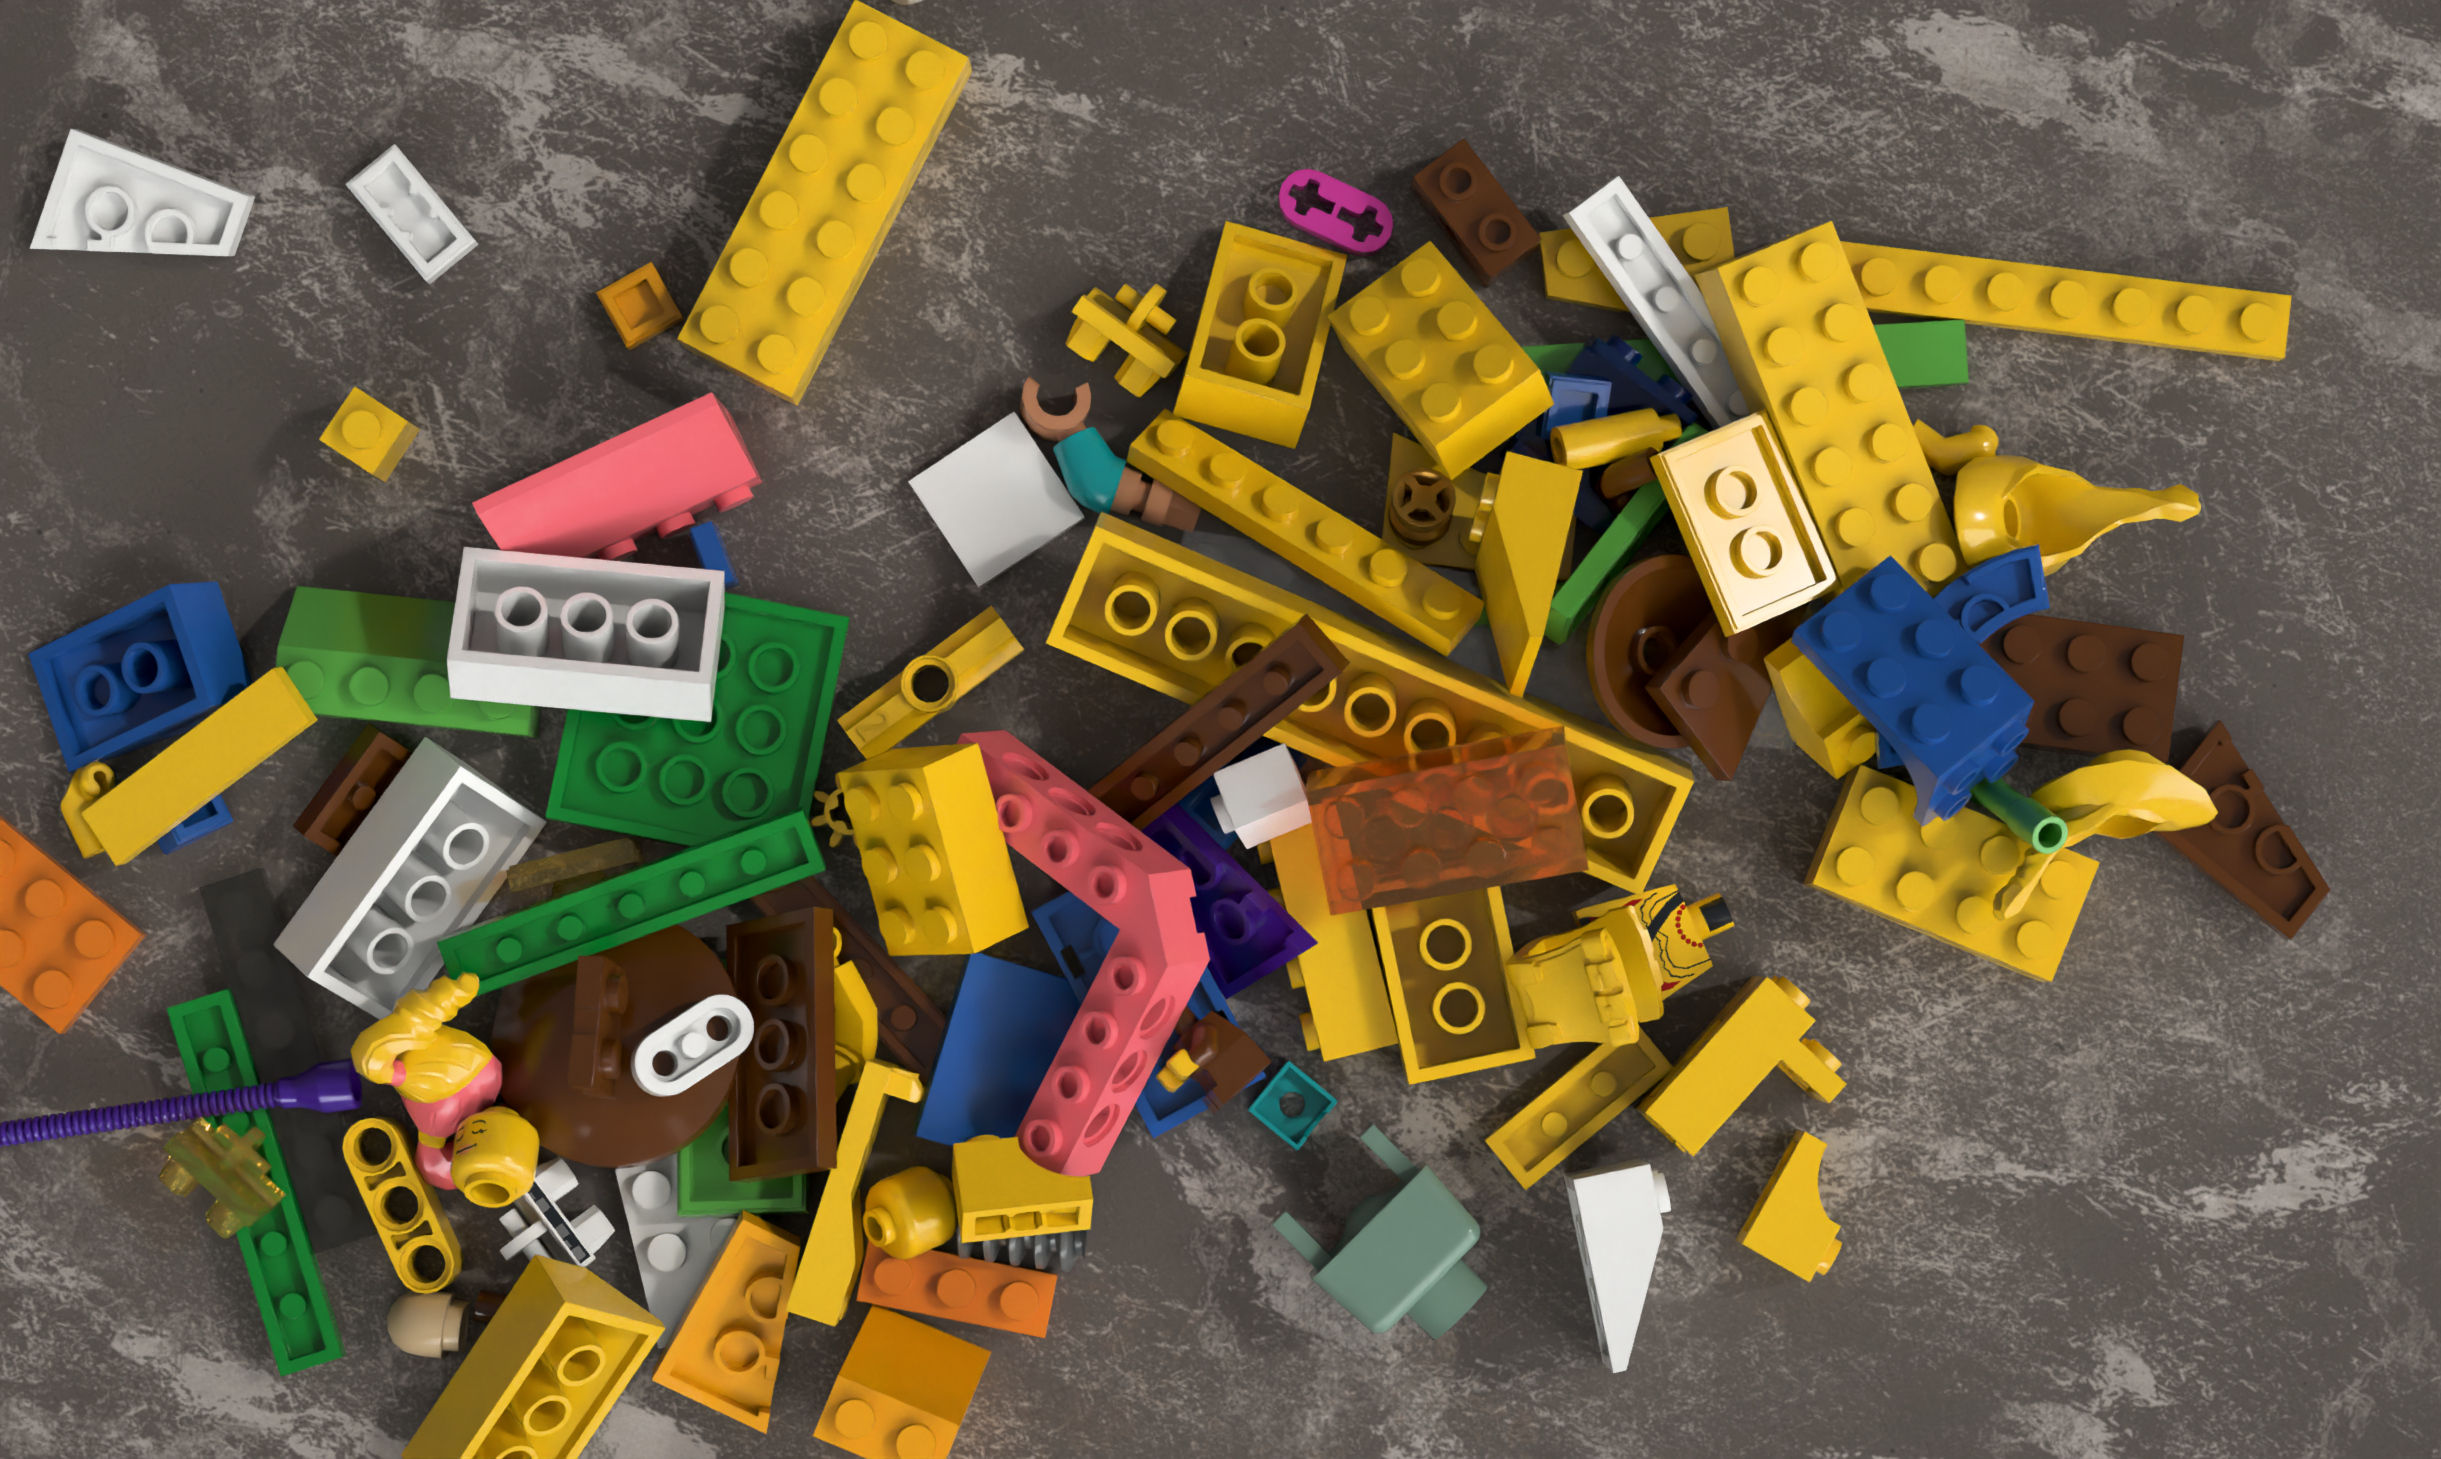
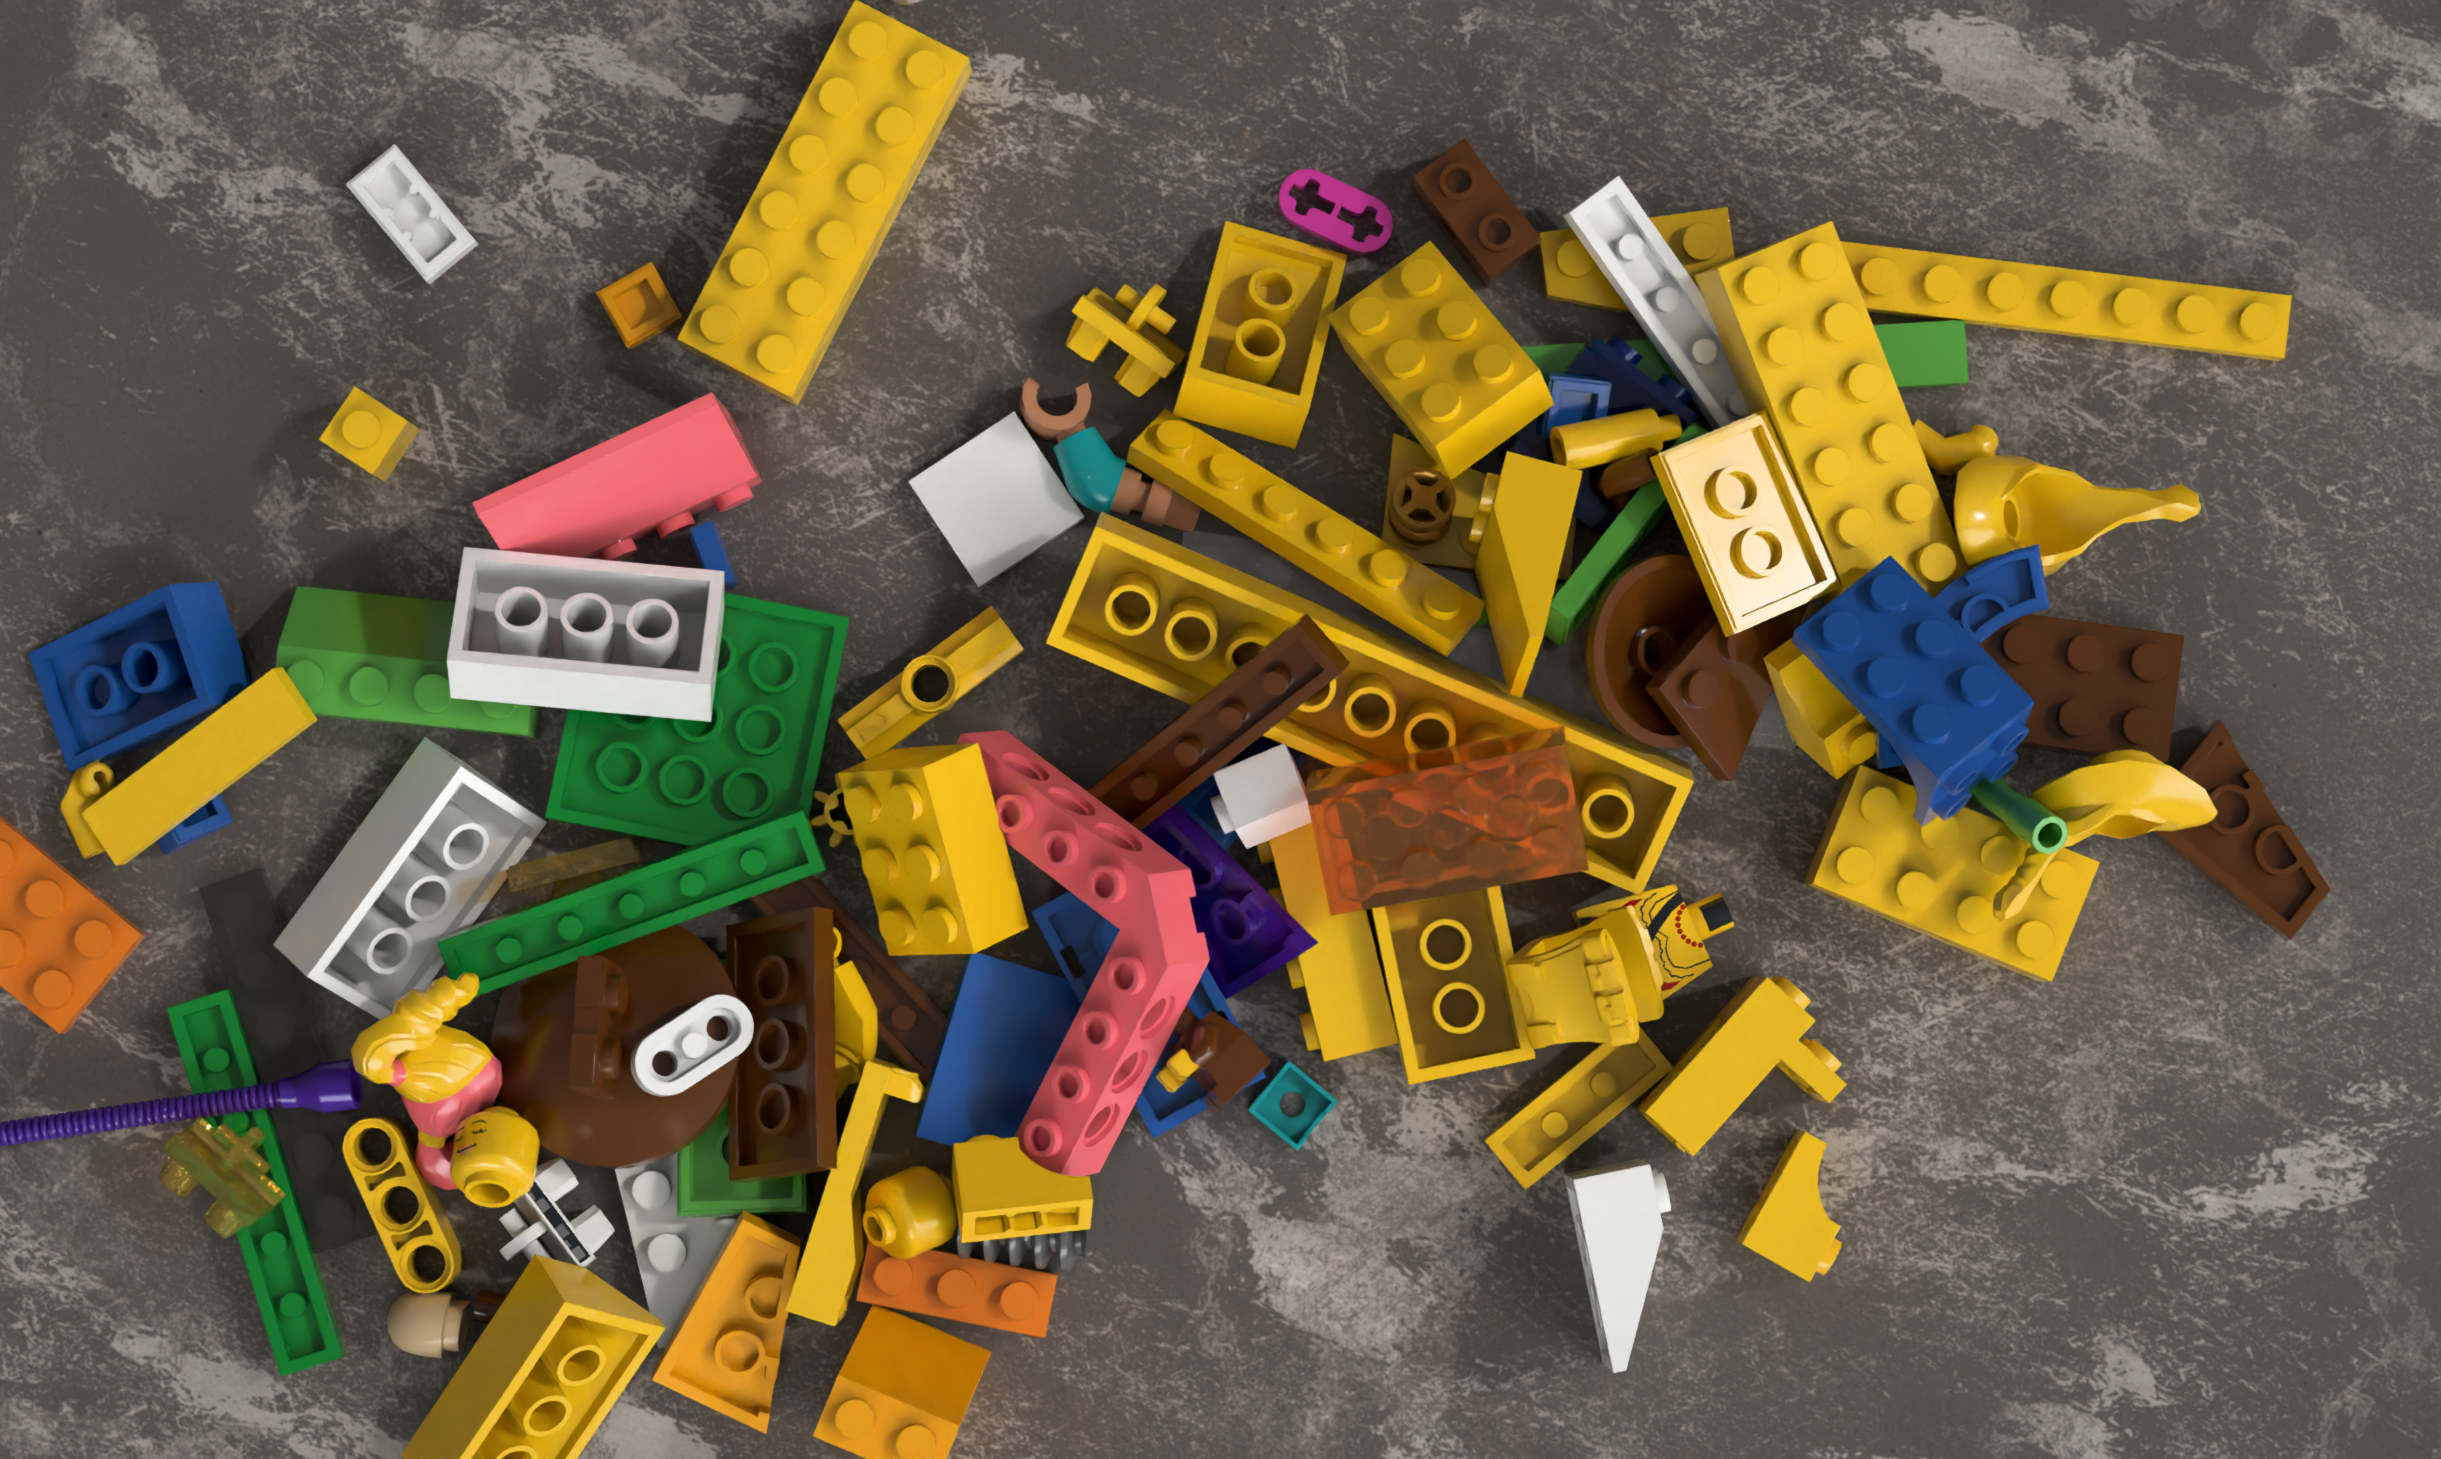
white wing [30,129,255,256] -> none
reddish brown plate [293,723,414,856] -> none
sand green piece [1271,1122,1488,1341] -> none

